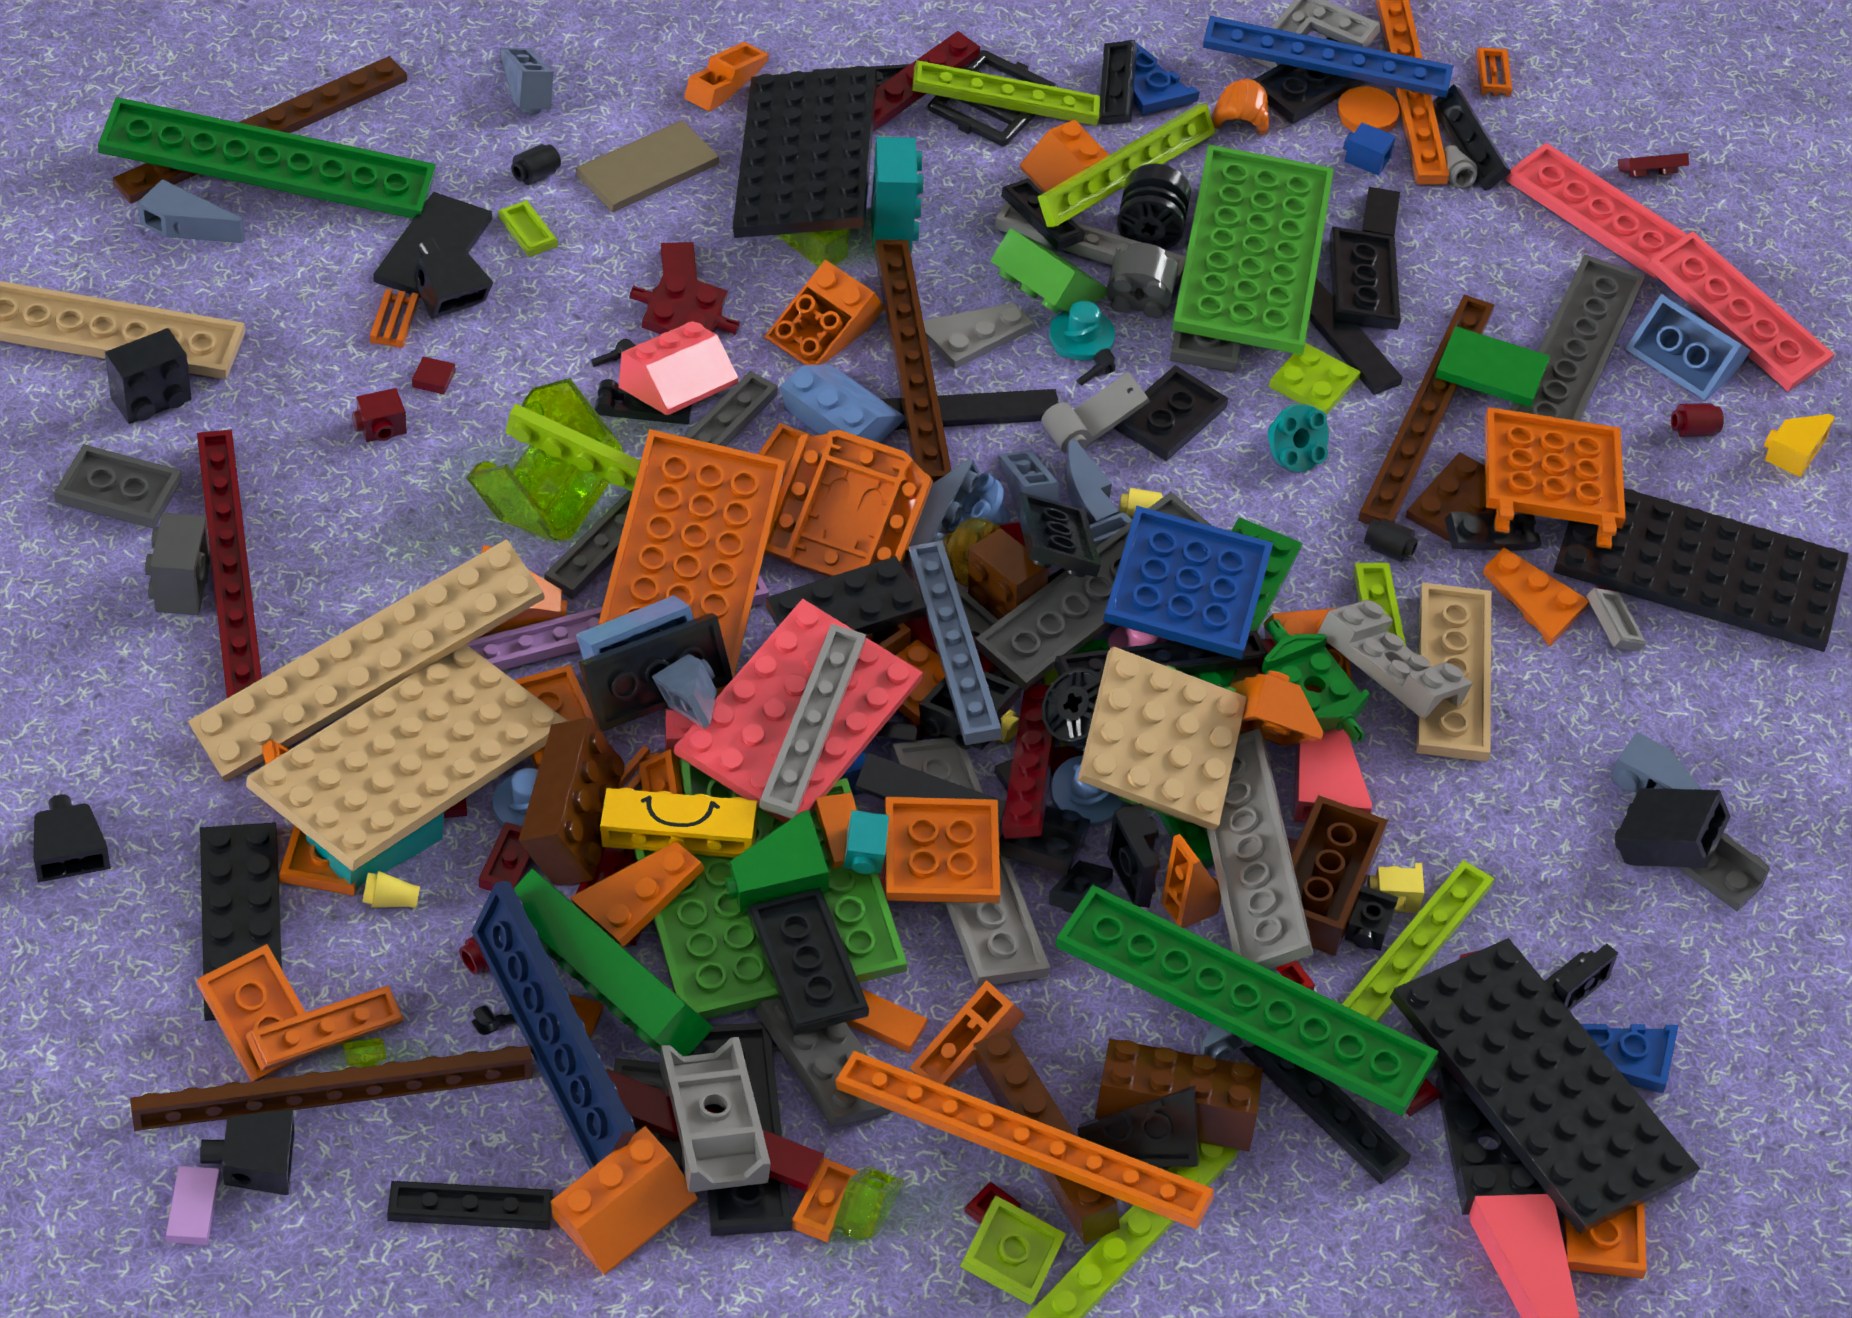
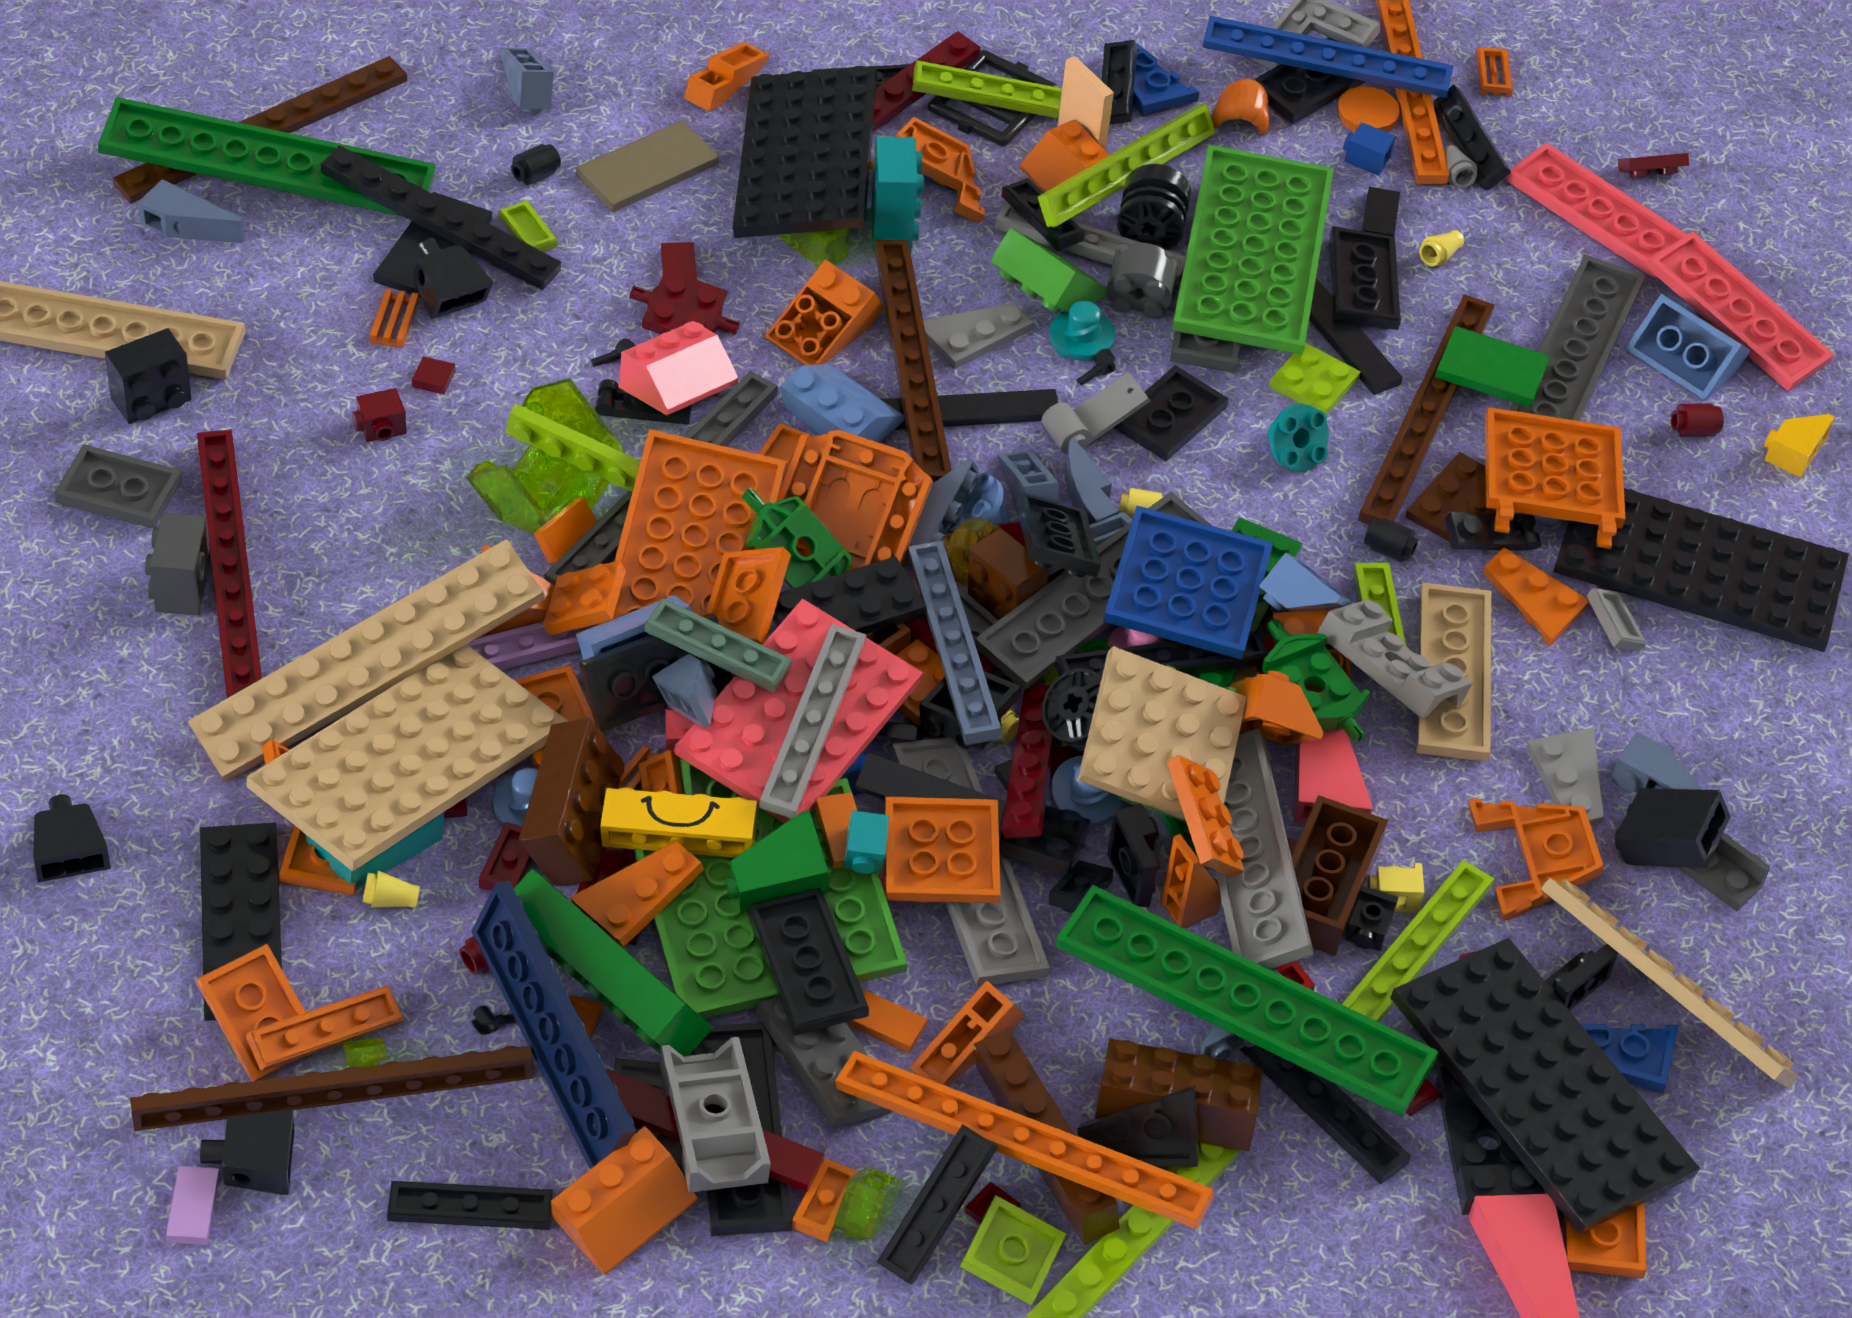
none -> black plate [321,145,562,290]
none -> orange tile [534,497,597,564]
none -> orange plate [543,560,626,636]
none -> sand green tile [644,598,792,693]
none -> orange plate [705,547,791,645]
none -> green plate [740,487,852,589]
none -> orange wing [869,117,985,223]
none -> black tile [877,1124,998,1285]
none -> light nougat tile [1057,56,1114,151]
none -> orange plate [1166,755,1244,877]
none -> medium blue slope [1259,553,1354,612]
none -> light yellow cone [1419,230,1464,267]
none -> orange wing [1468,798,1604,921]
none -> light grey wing [1526,727,1604,826]
none -> tan plate [1540,877,1799,1088]

